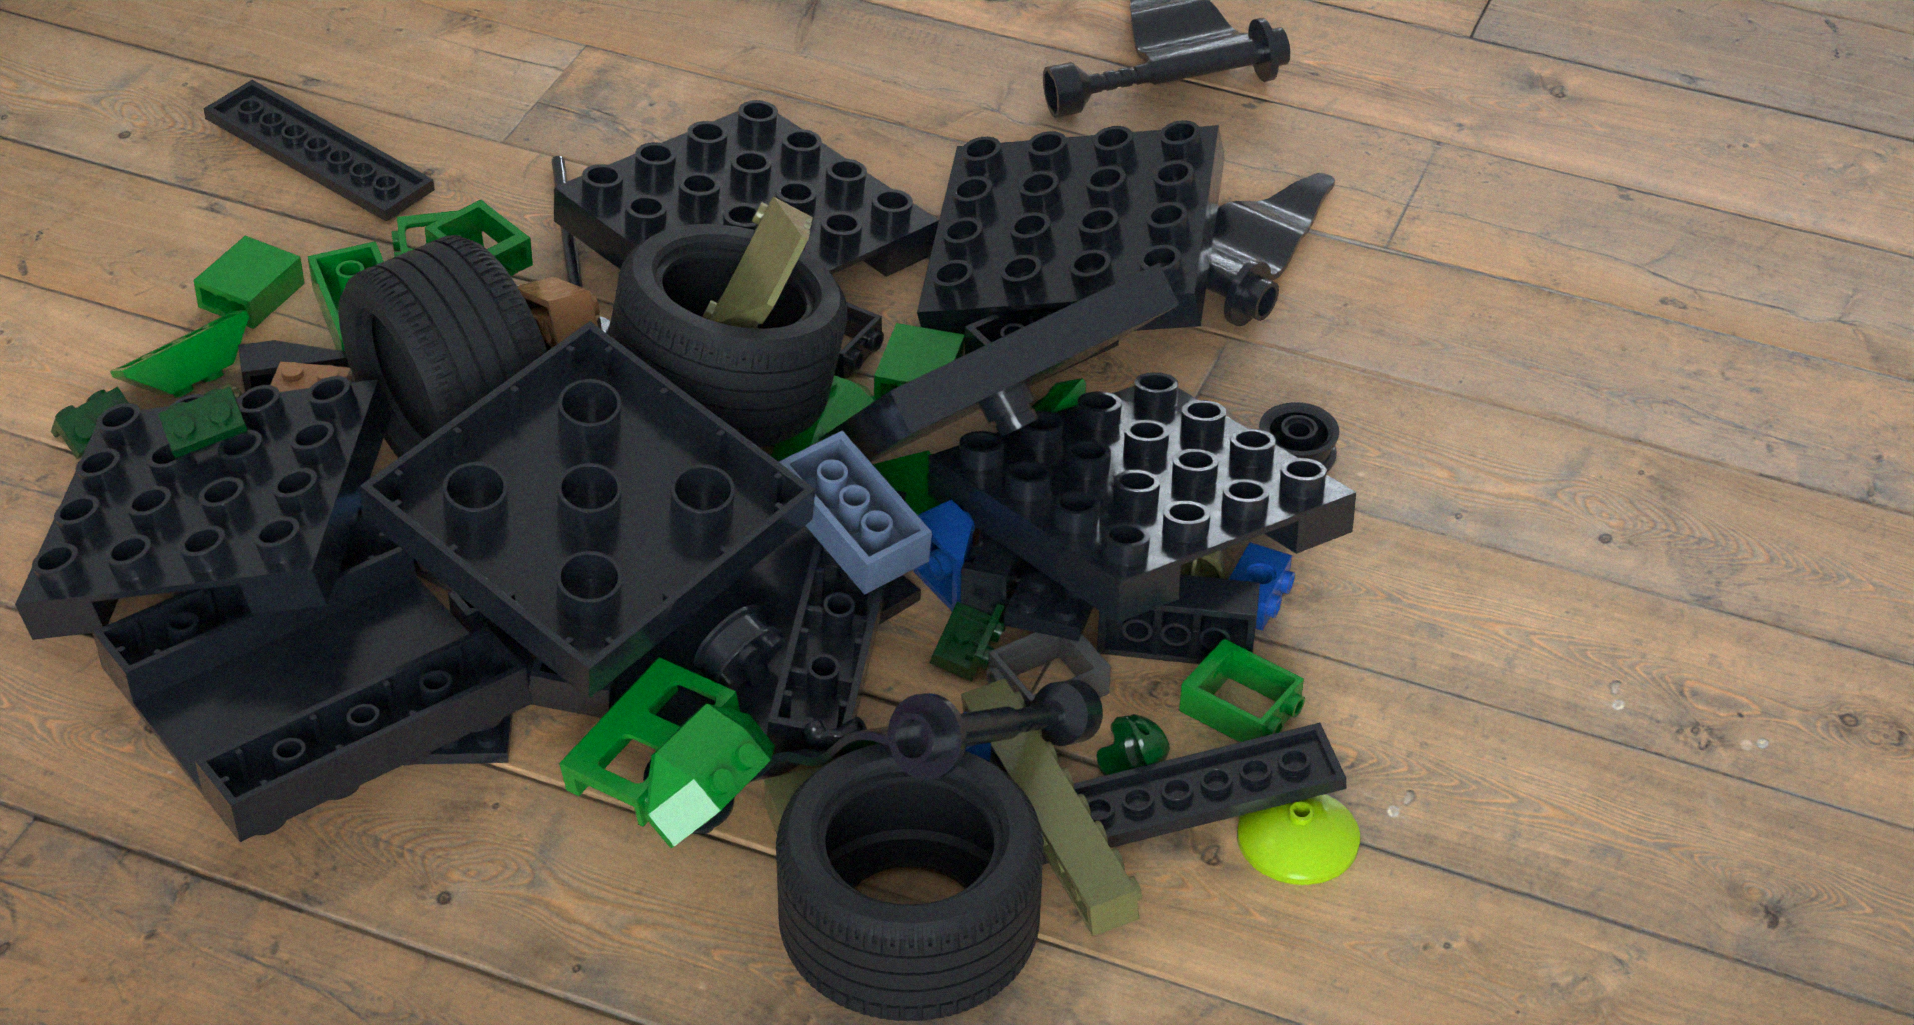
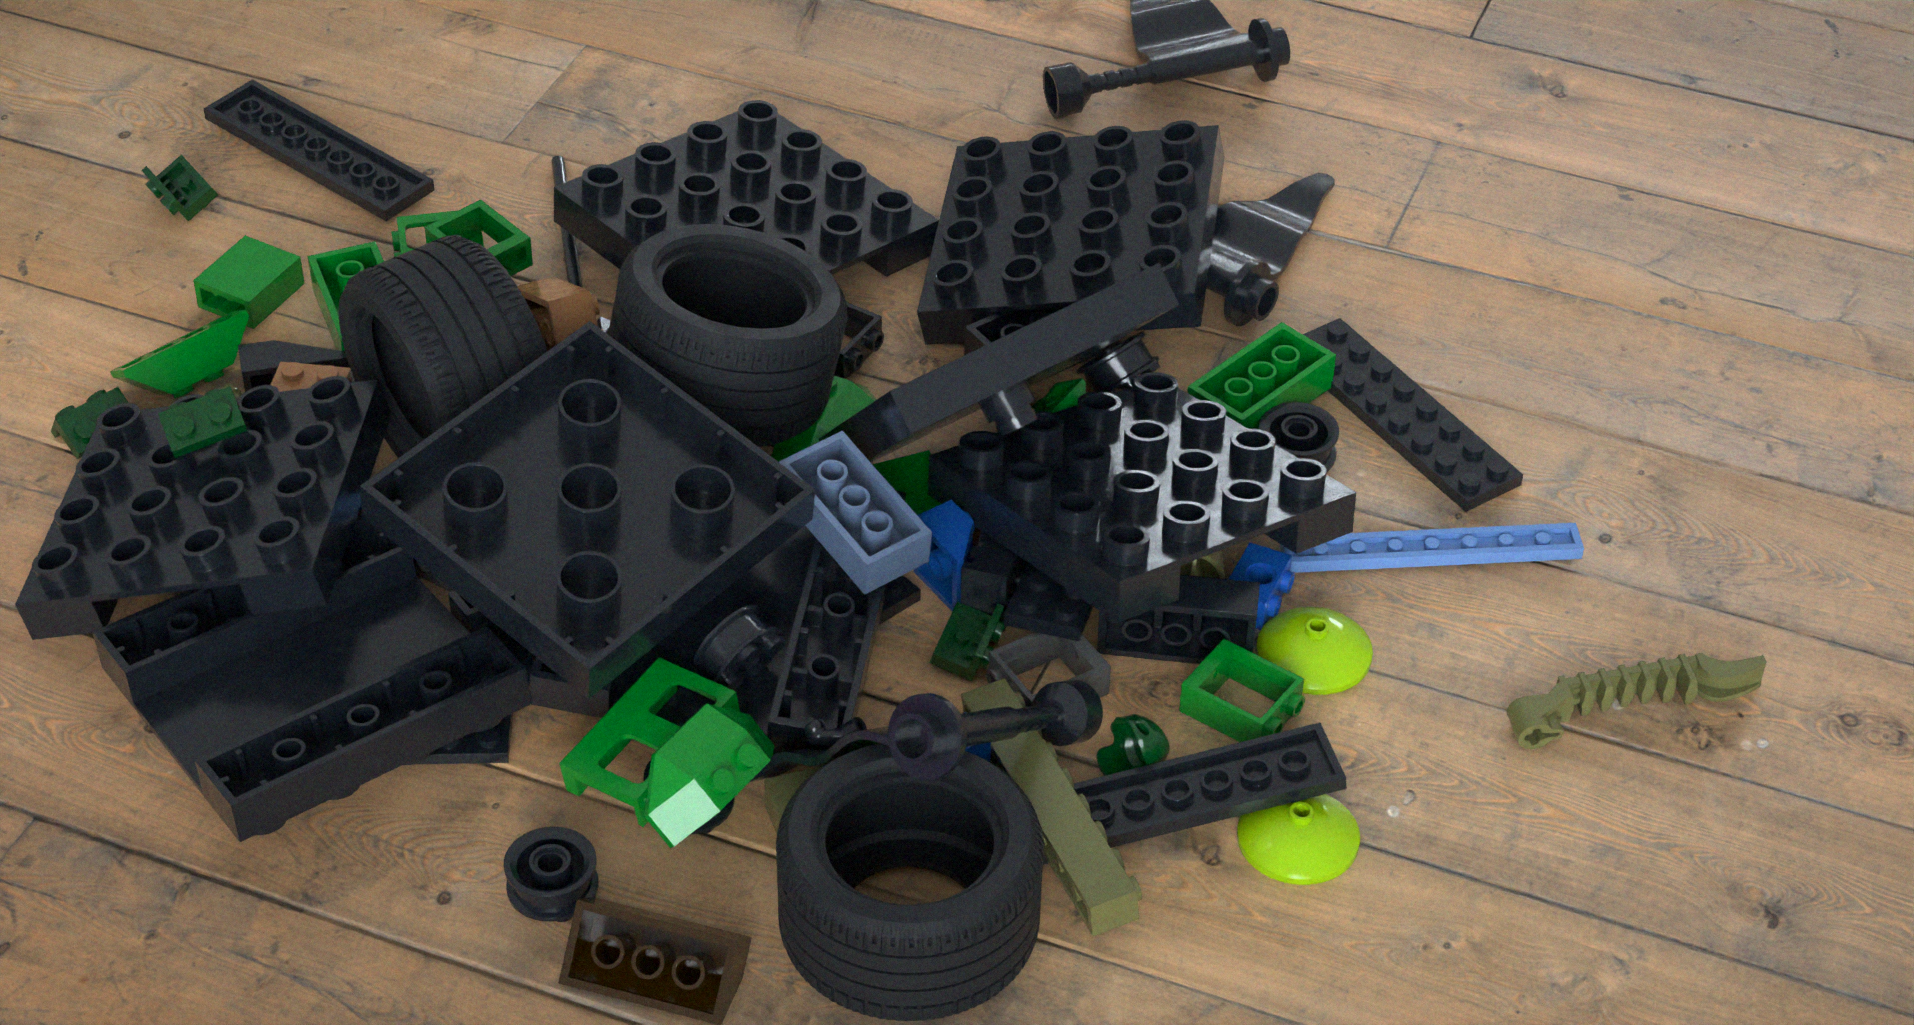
olive wedge [702,197,813,329] -> none
green brick [874,323,964,399] -> none
none -> dark green bracket [141,155,218,221]
none -> black wheel [503,827,599,922]
none -> dark brown slope [558,897,752,1025]
none -> black wheel [1076,331,1160,393]
none -> green brick [1187,322,1336,429]
none -> lime dish [1256,607,1373,695]
none -> medium blue plate [1280,523,1584,573]
none -> black plate [1303,318,1523,512]
none -> olive piece [1507,653,1767,749]

